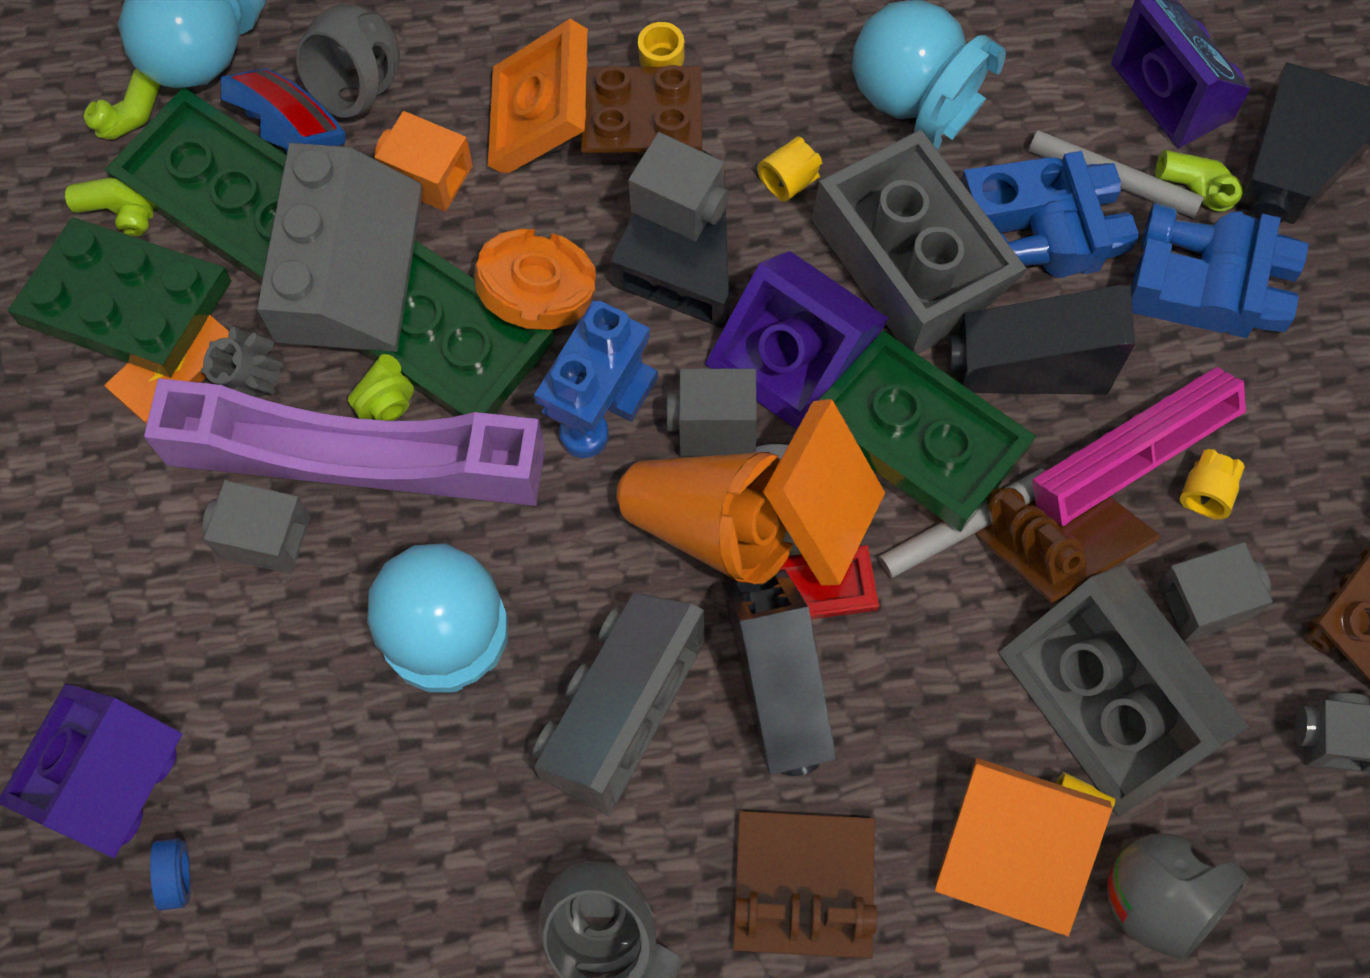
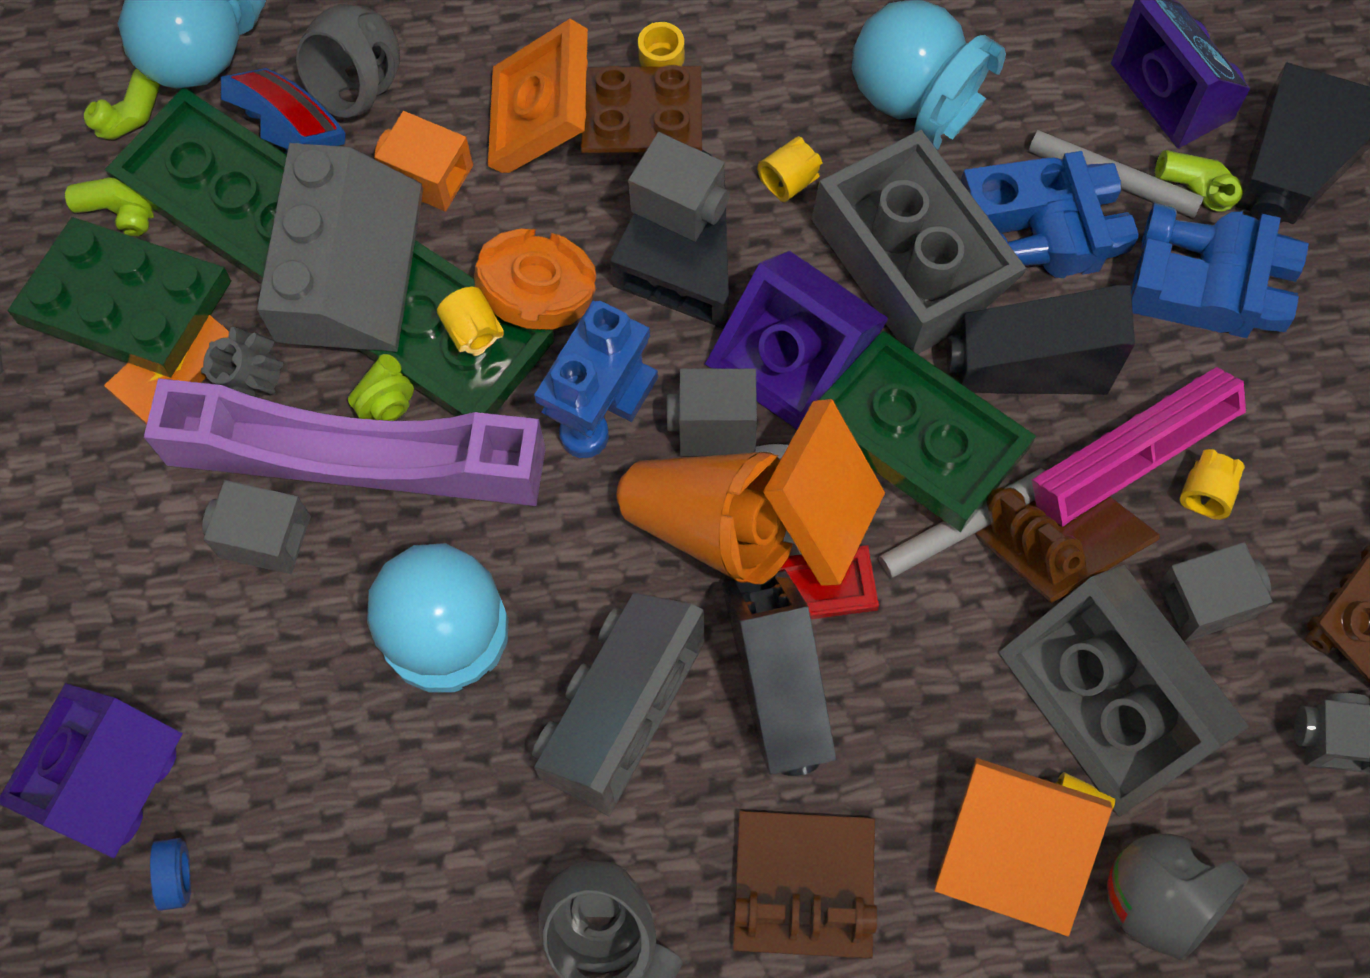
none -> yellow hose [437,287,504,356]

